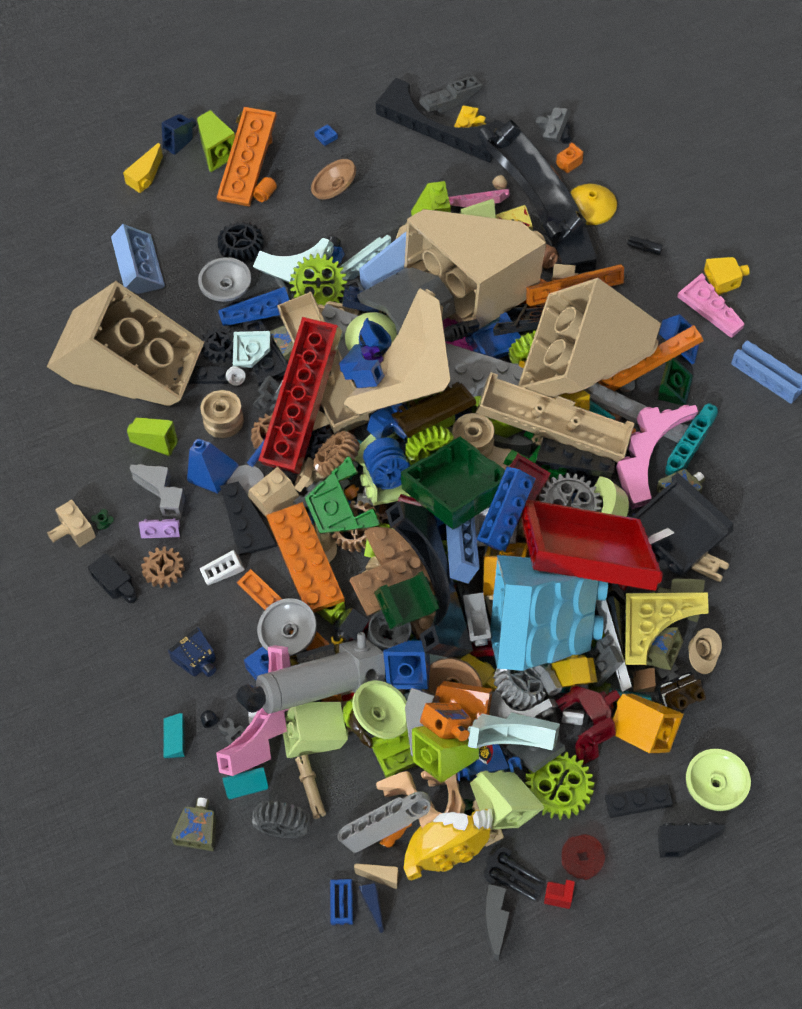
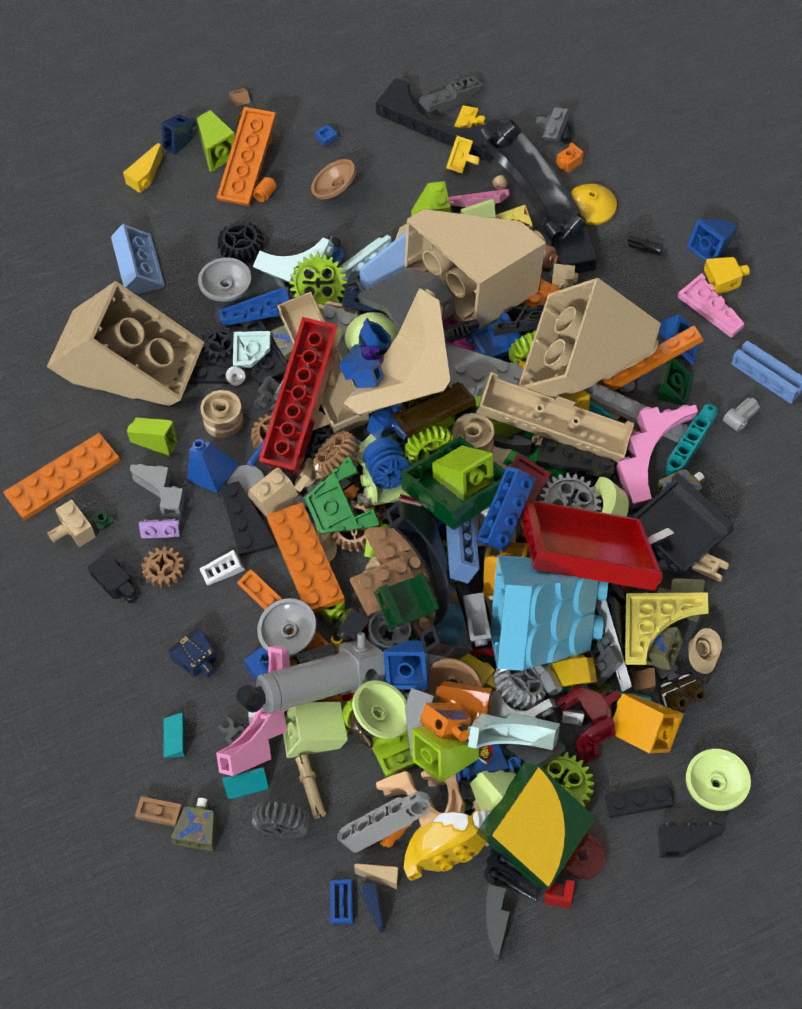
black hinge [200,710,219,728] -> none
orange plate [526,264,624,306] -> none
none -> orange plate [3,433,120,521]
none -> medium nougat plate [135,796,183,827]
none -> medium nougat slope [229,88,250,107]
none -> lime slope [432,445,493,501]
none -> yellow plate [446,136,480,174]
none -> tile [476,762,596,890]
none -> blue slope [687,219,738,261]
none -> light grey piece [723,398,760,432]

